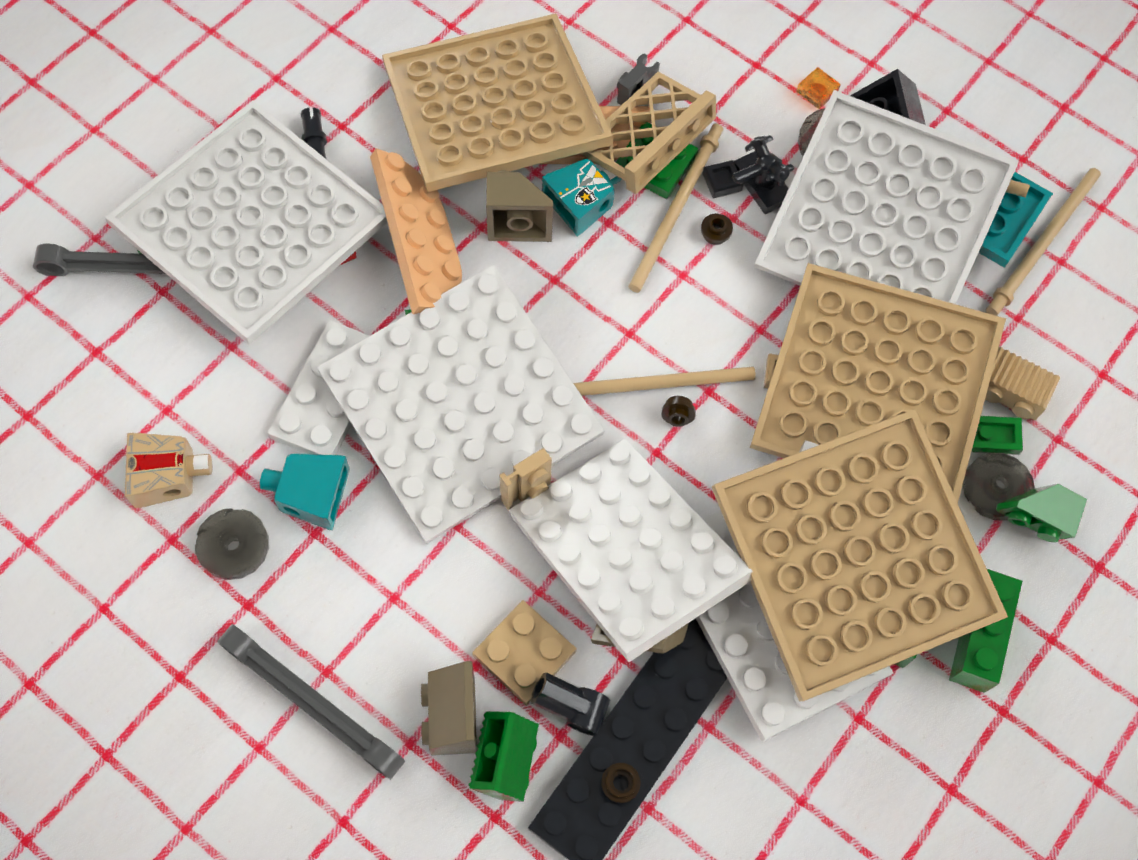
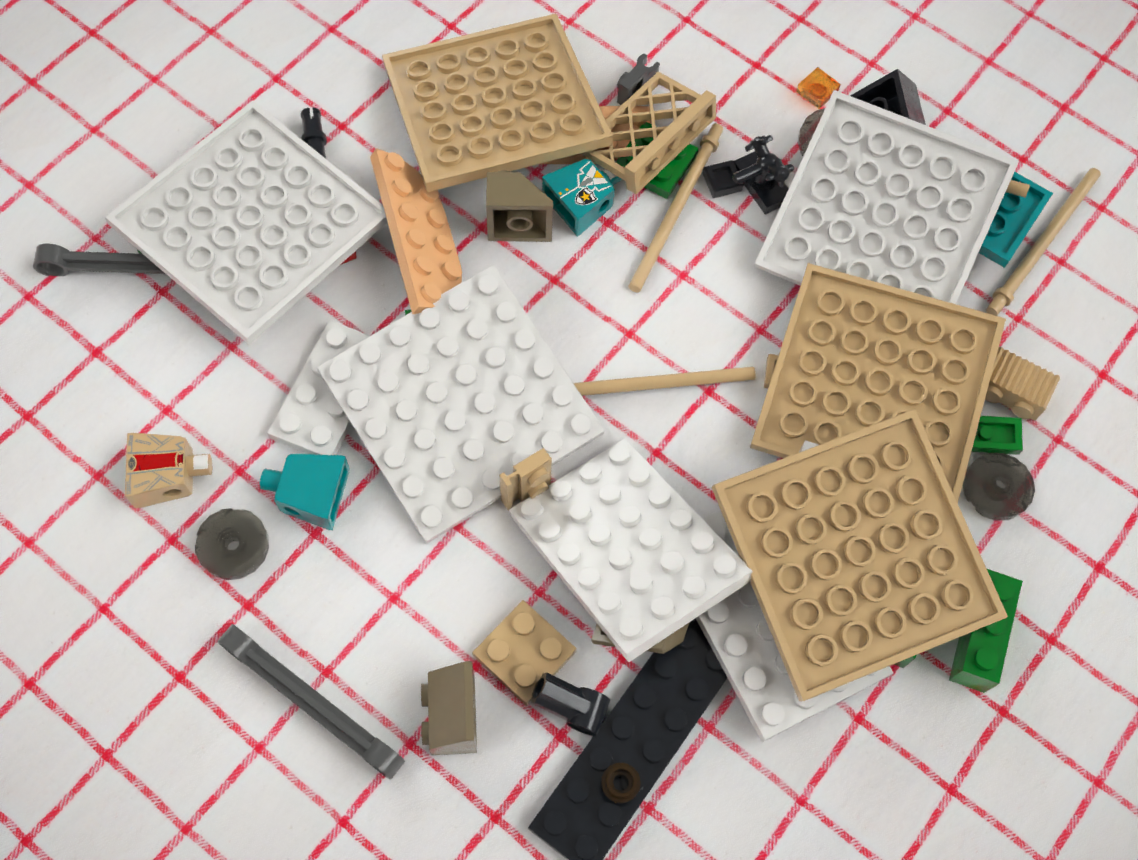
green brick [468,711,539,802] -> none
dark brown plate [661,396,696,427] -> none
dark brown plate [701,213,733,245] -> none
slope [996,484,1087,543] -> none

